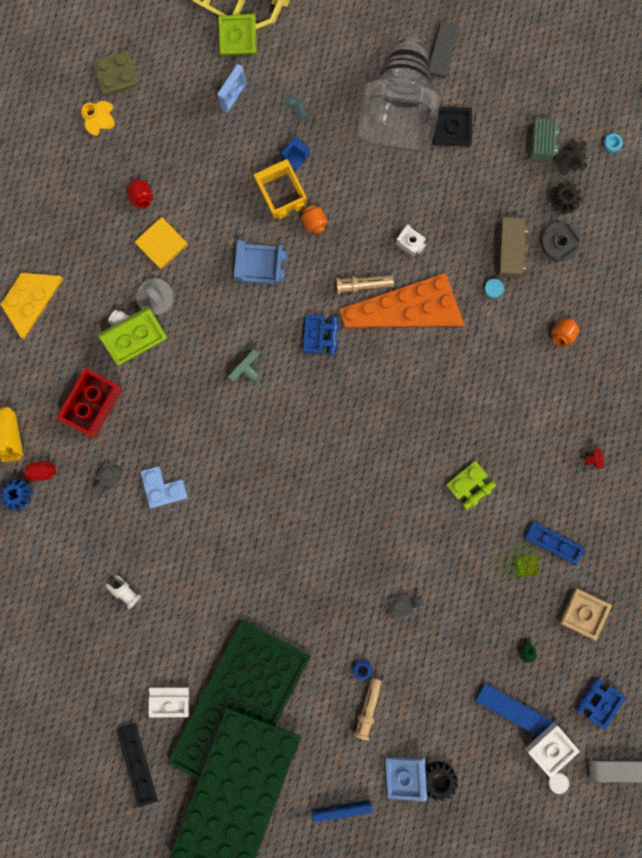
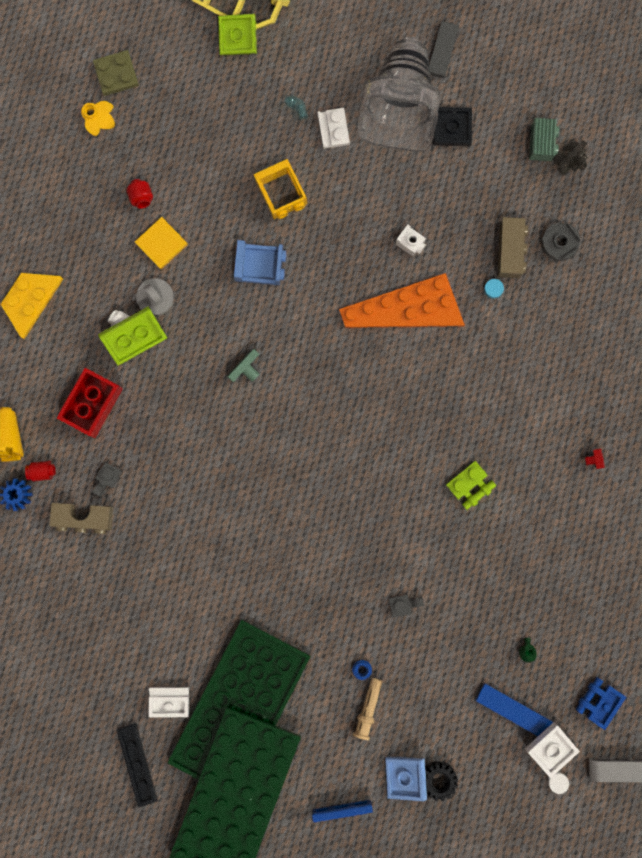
white piece [105,575,141,609] -> none
light blue plate [140,466,188,509] -> none
light blue plate [217,64,246,113] -> none
blue panel [281,137,310,170] -> none
orange head [300,205,328,235] -> none
blue plate [303,314,339,355] -> none
tan pin [336,275,394,295] -> none
clear neon green panel [515,556,542,577] -> none
blue tile [524,521,585,565] -> none
clear smoke gear [549,181,583,215] -> none
orange head [551,318,580,347] -> none
tan plate [559,588,612,641] -> none
medium azure tile [603,133,623,153] -> none
none -> dark tan arch [49,503,113,534]
none -> white plate [317,108,350,149]

